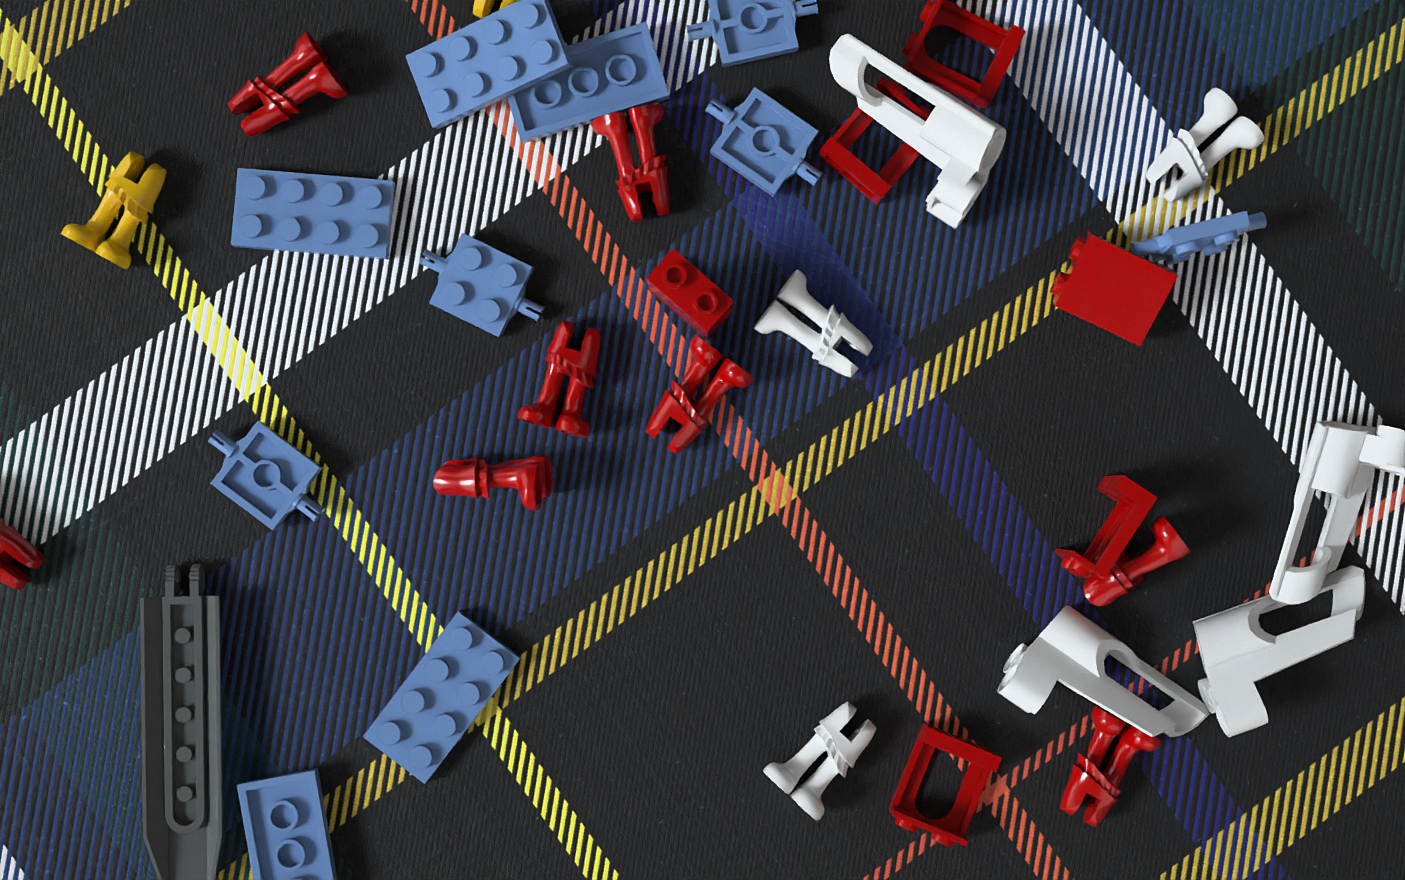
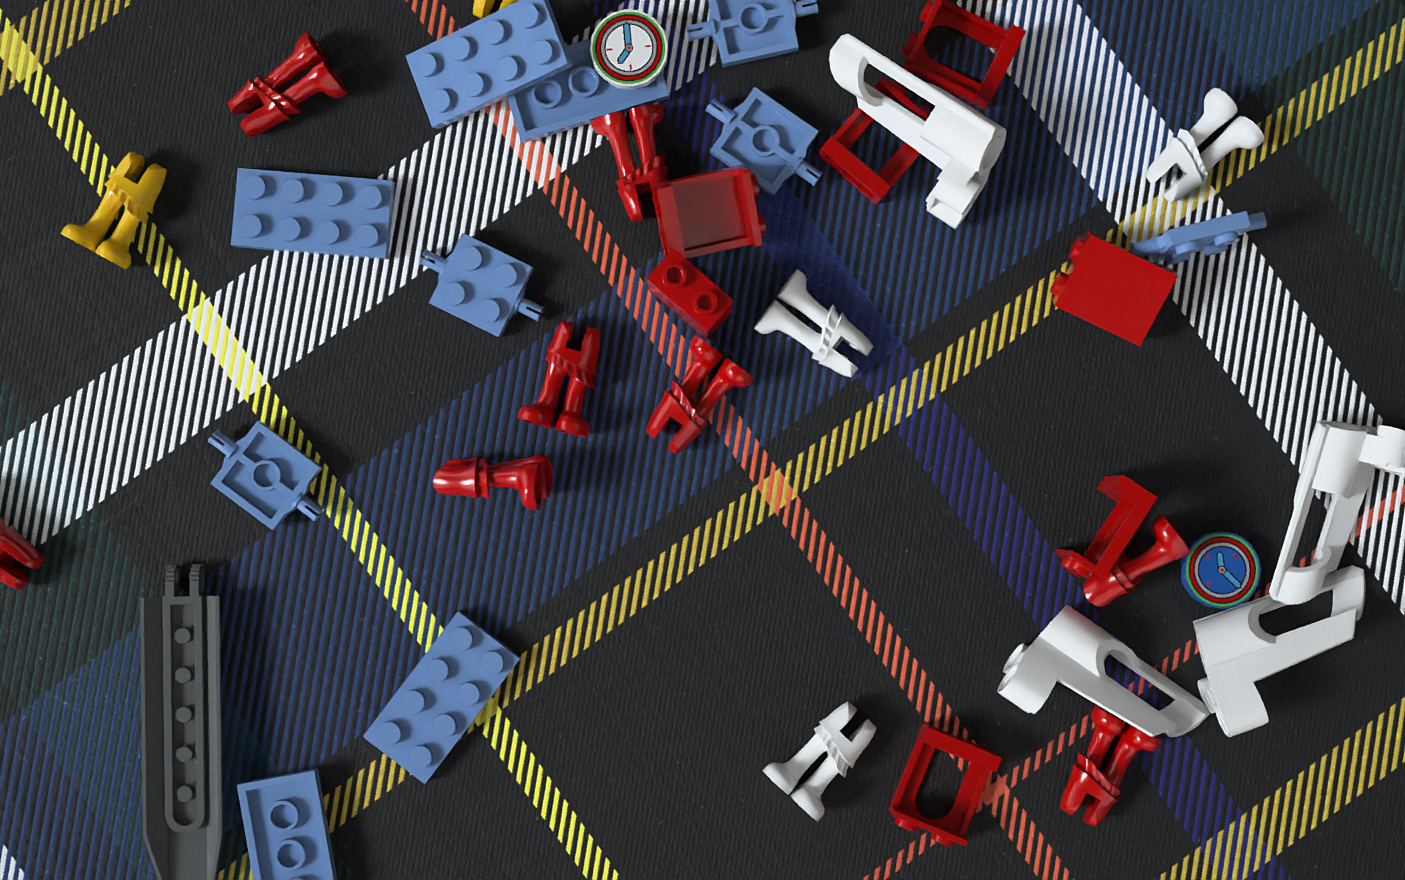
none -> tile [590,9,668,90]
none -> red panel [650,165,766,259]
none -> tile [1180,531,1261,609]

